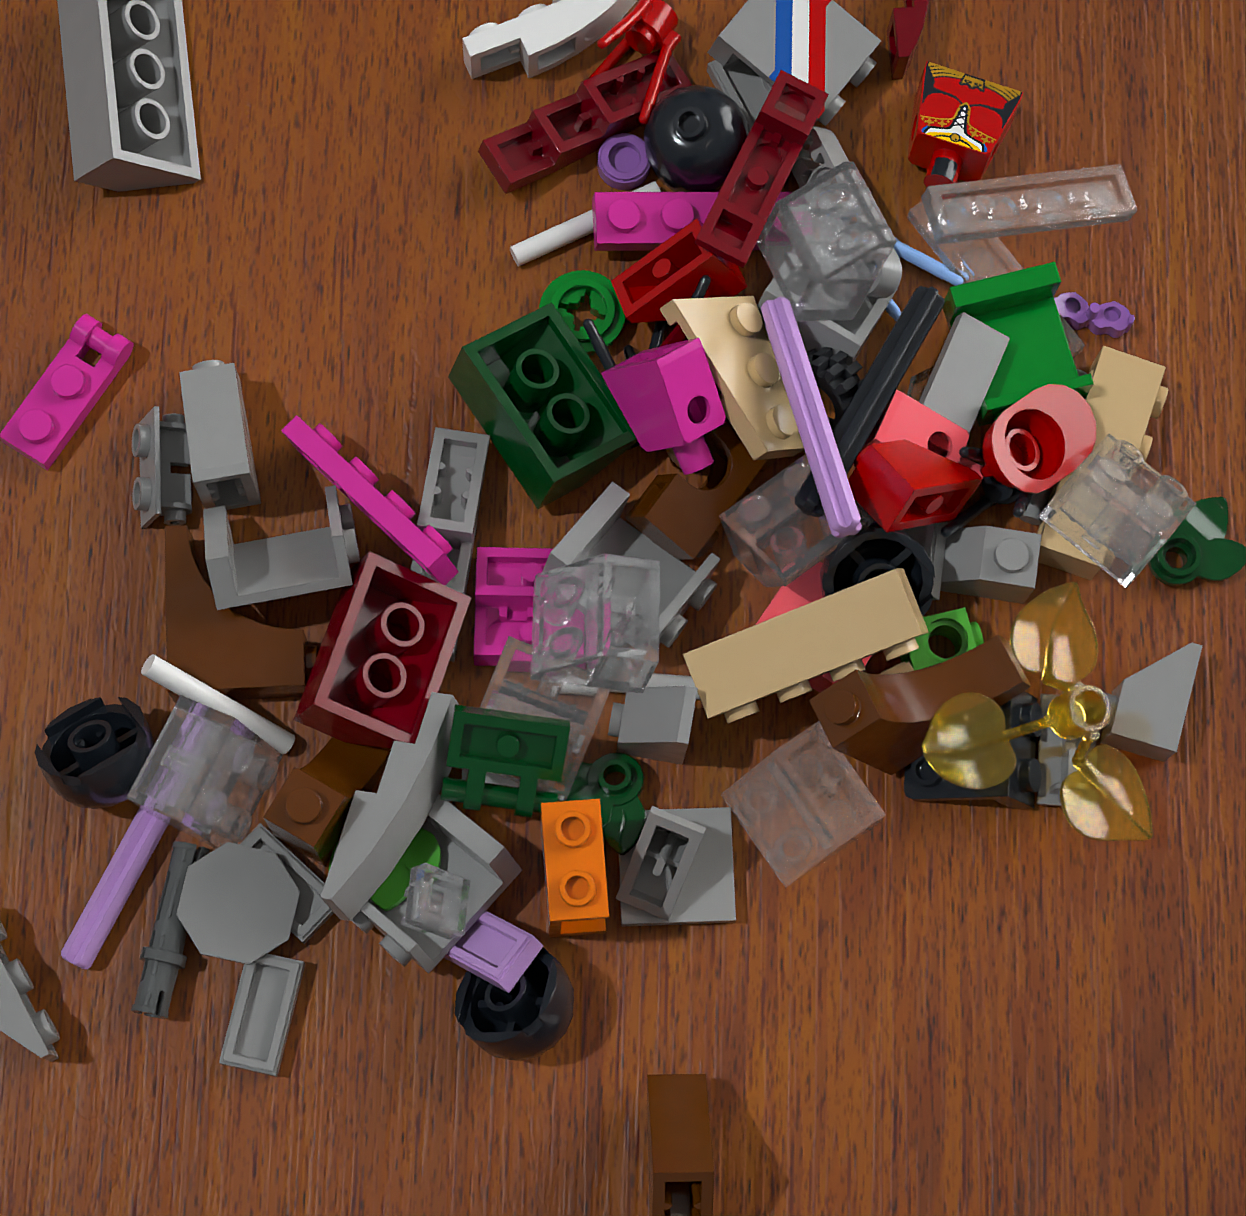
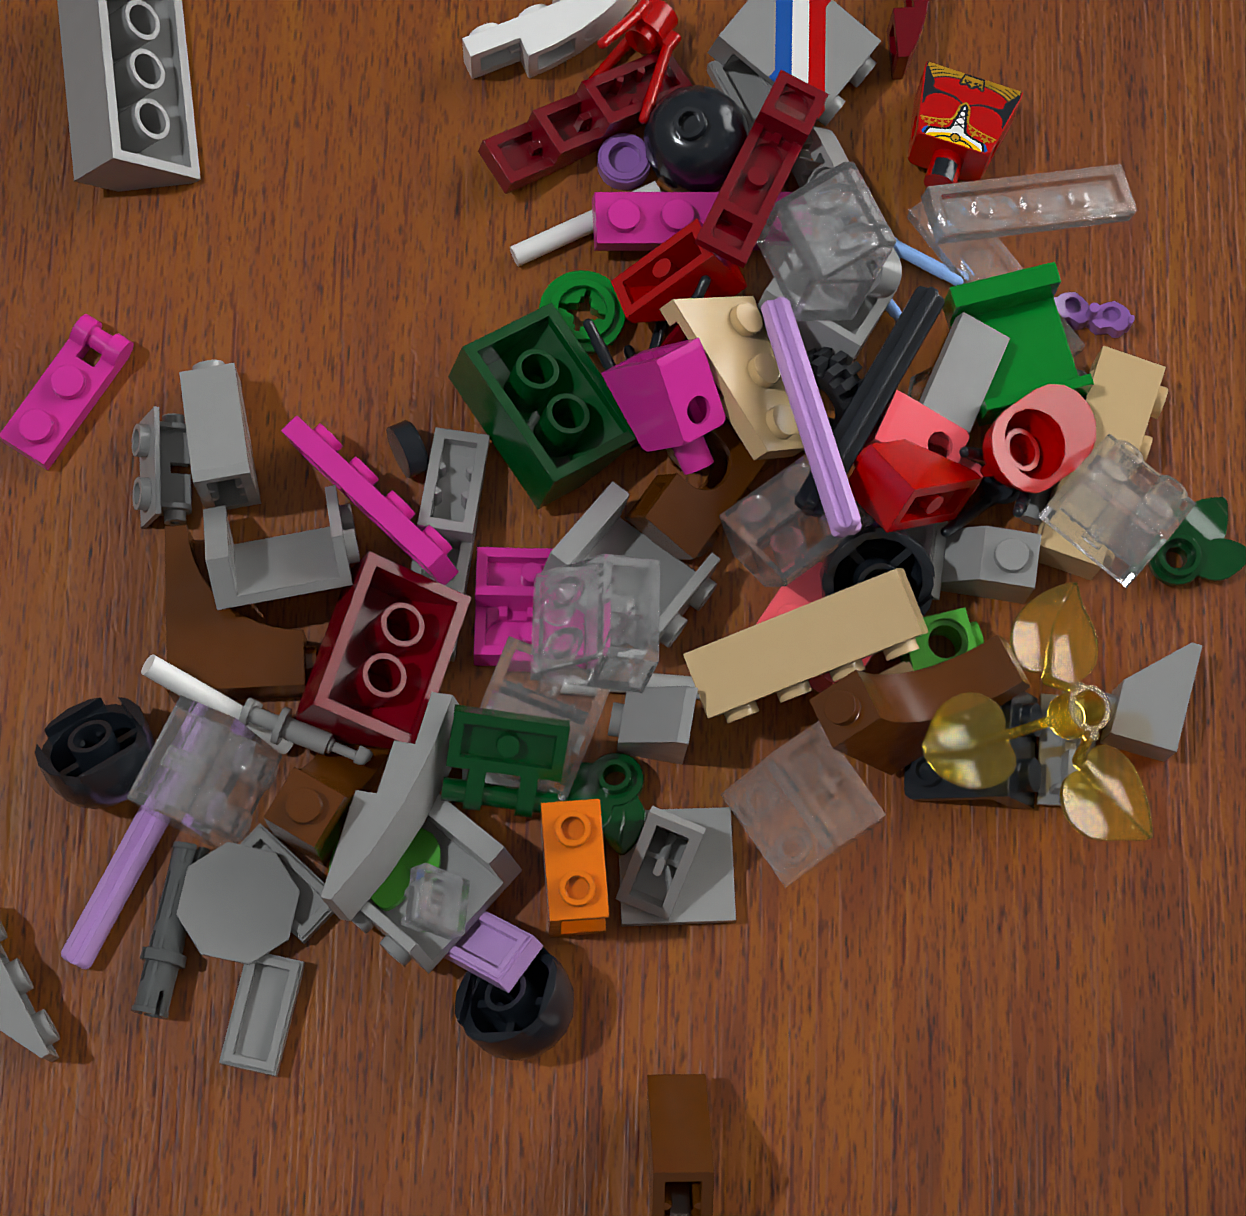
none -> light grey piece [238,698,373,765]
none -> black tile [386,420,429,478]

